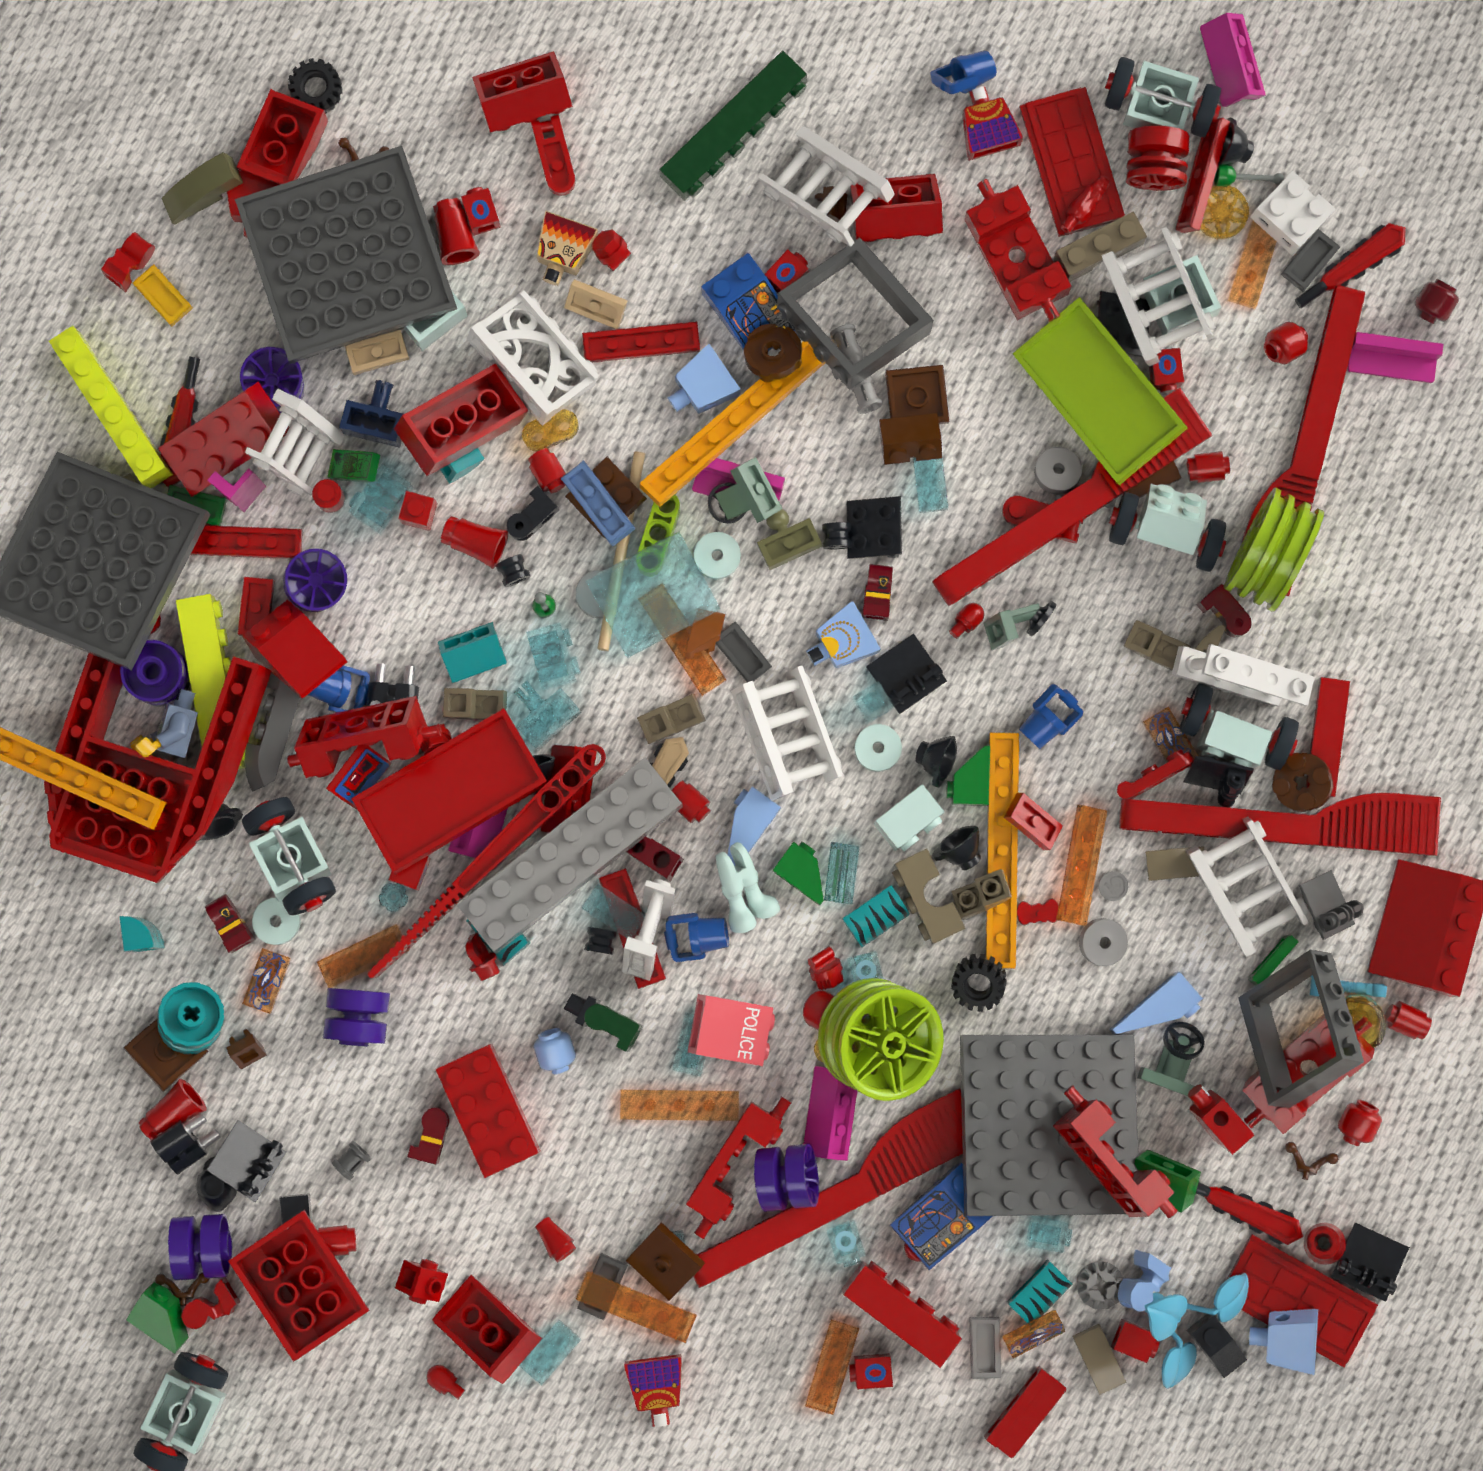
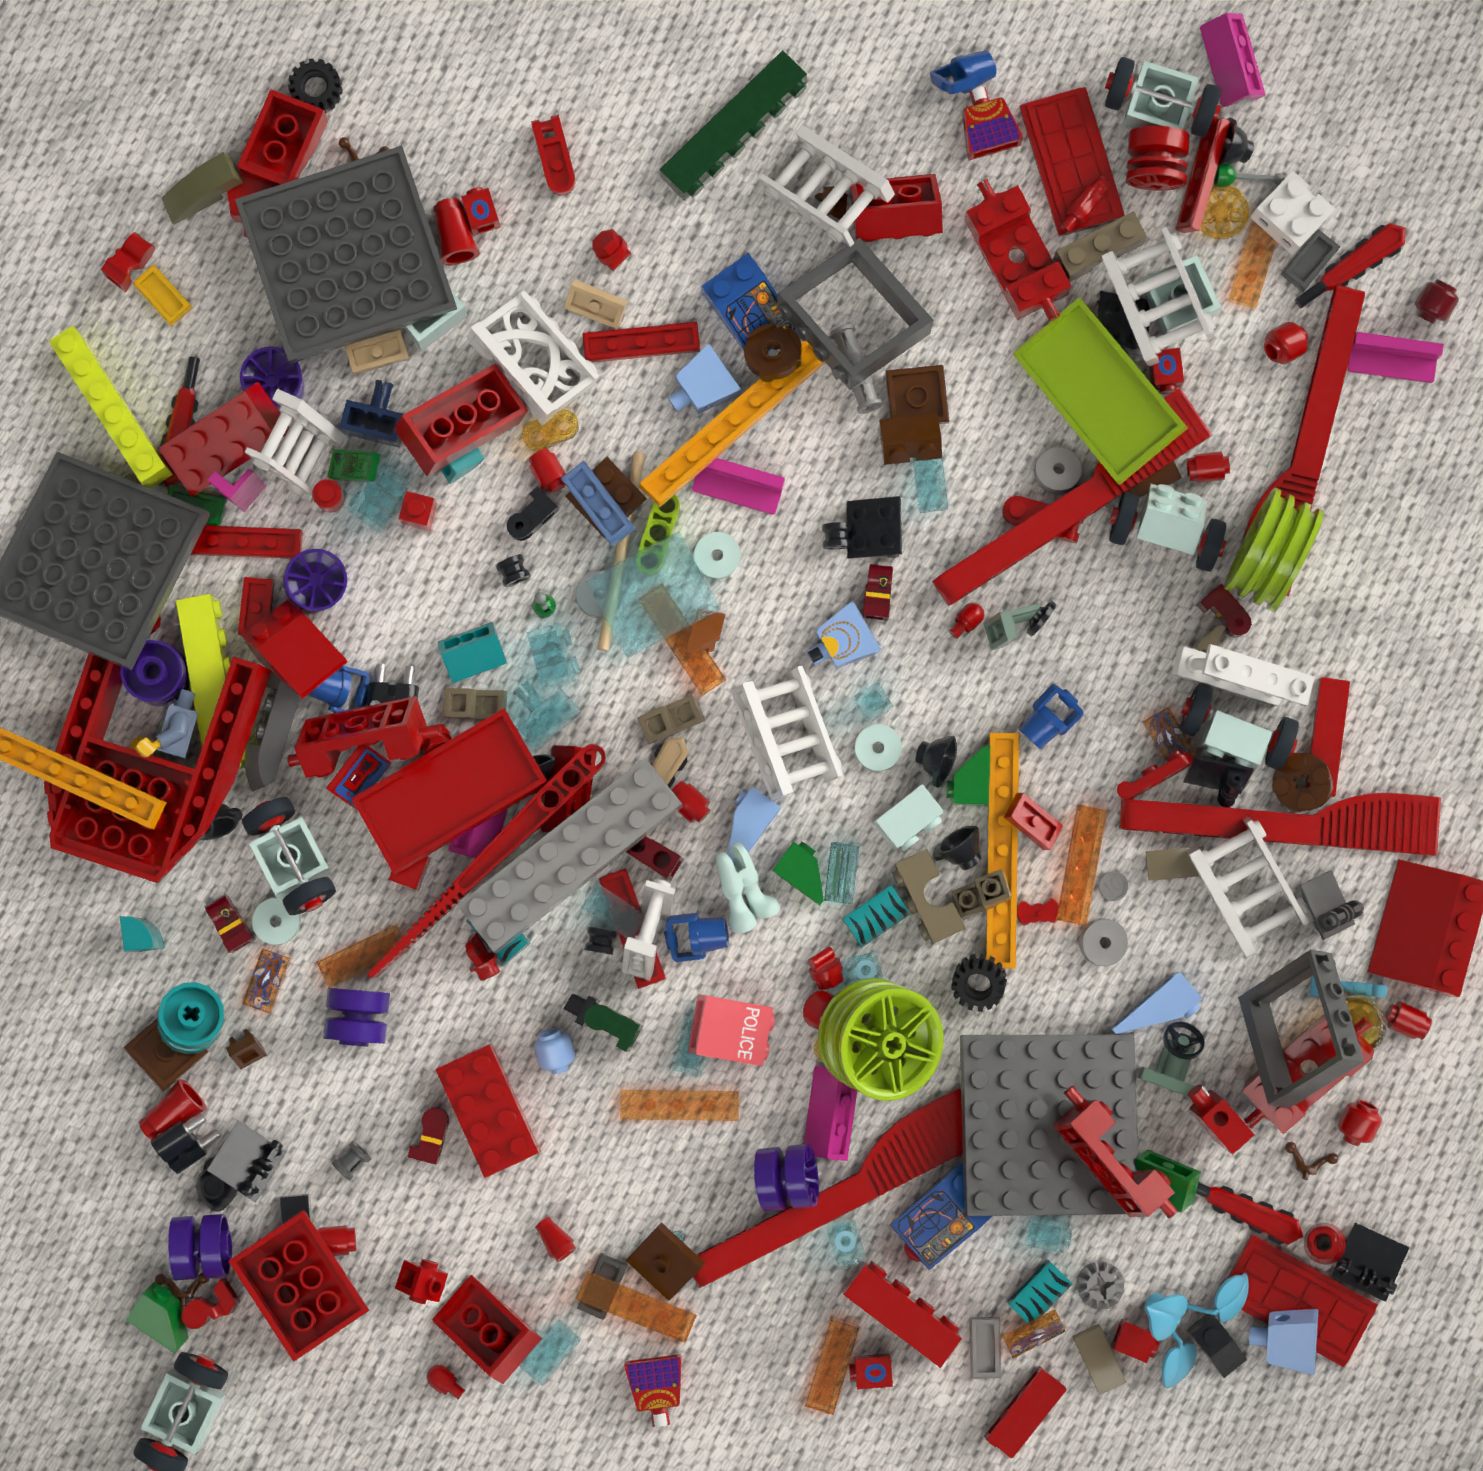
clear light blue plate [379,883,408,912] -> none
red plant [441,516,508,569] -> none
red slope [472,51,573,133] -> none
torso [537,211,598,286] -> none
red brick [686,1096,792,1239] -> none
sand green piece [708,457,783,524] -> none
dark grey tile [716,621,772,682] -> none
olive plate [757,509,822,570] -> none
red brick [765,249,809,293] -> none
black hinge [866,633,947,714] -> none
light blue leg [1118,1250,1171,1311] -> none
dark tan slope [1124,620,1191,671] -> none
green tile [1248,935,1299,986] -> none

